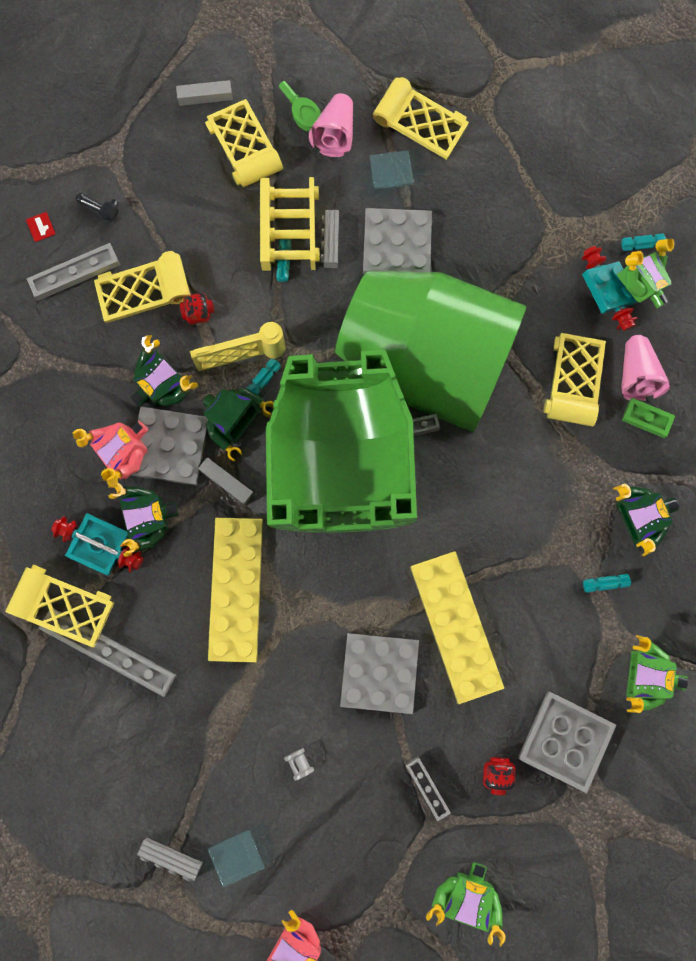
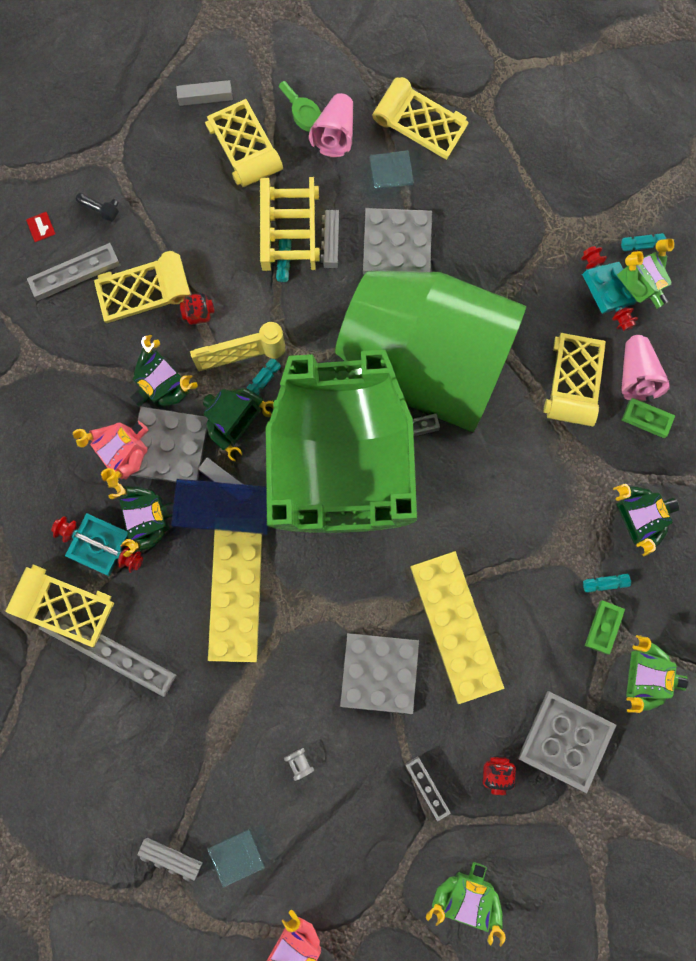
none -> clear blue tile [171,479,268,535]
none -> bright green plate [585,600,625,655]

